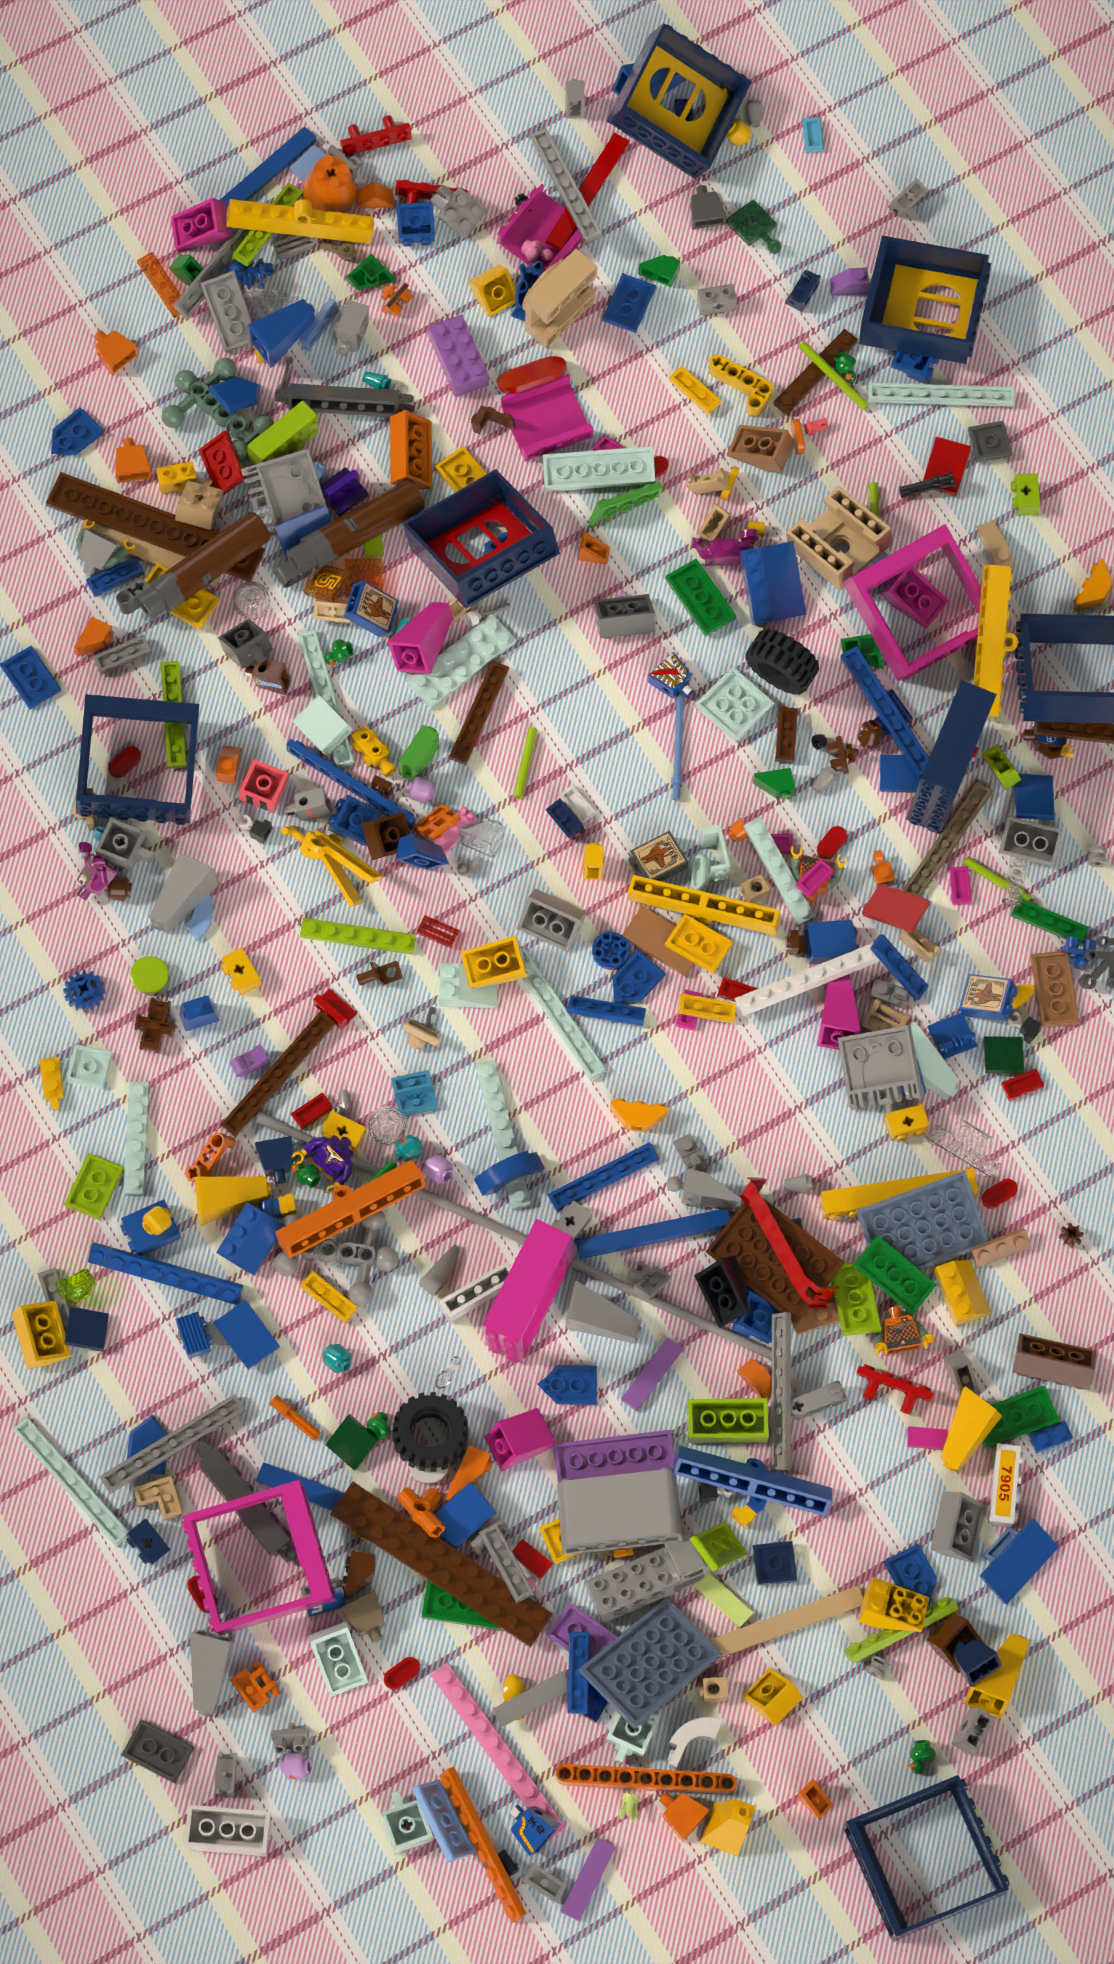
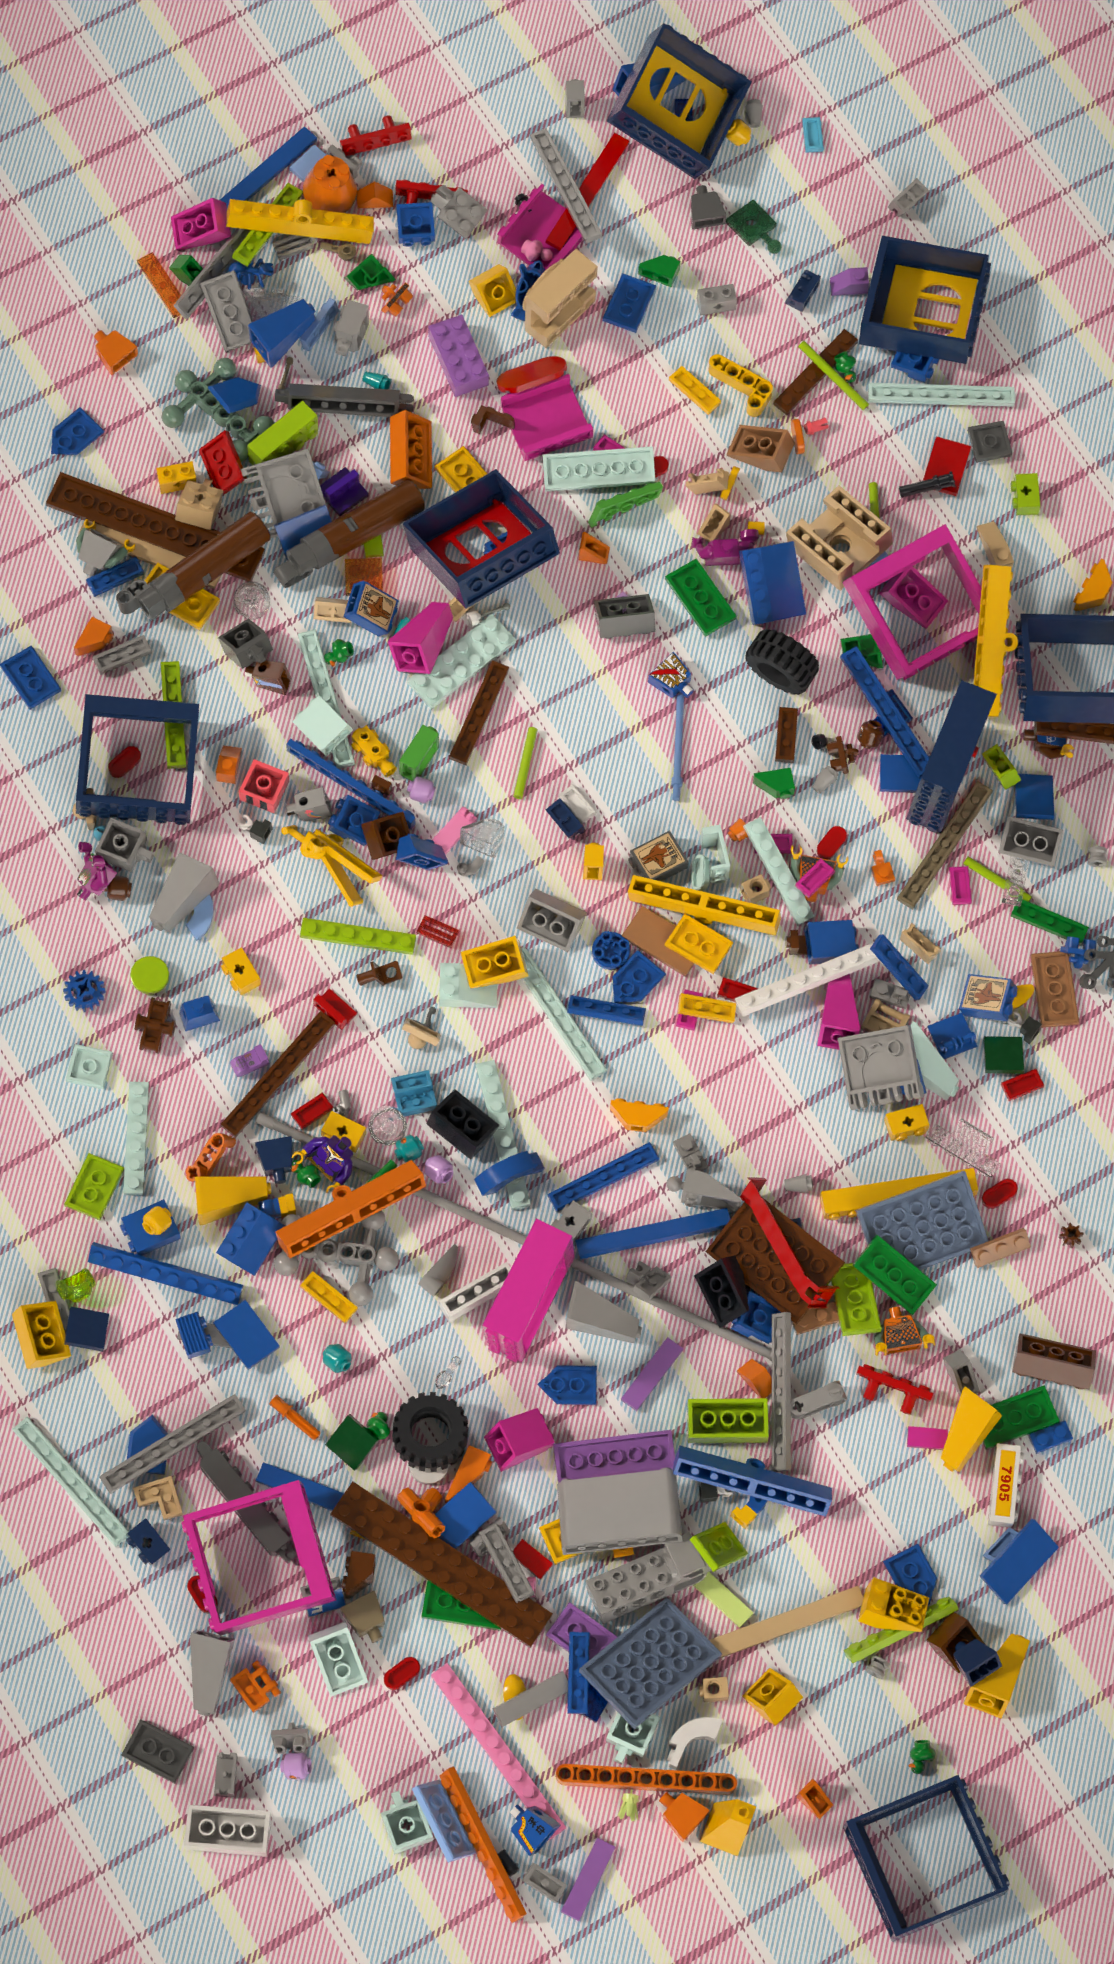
yellow hinge [39,1057,64,1111] -> none
orange torso [115,438,152,483] -> none
clear orange tile [303,565,354,602] -> none
orange plate [413,804,461,842] -> none
light aqua plate [695,667,774,743] -> none
dark blue plate [752,1541,797,1586] -> none
red tile [862,884,930,933] -> none
light grey slope [930,1492,986,1562] -> none
yellow slope [933,1260,992,1327] -> none
light grey brick [951,1707,996,1754] -> none
none -> black slope [426,1089,499,1160]

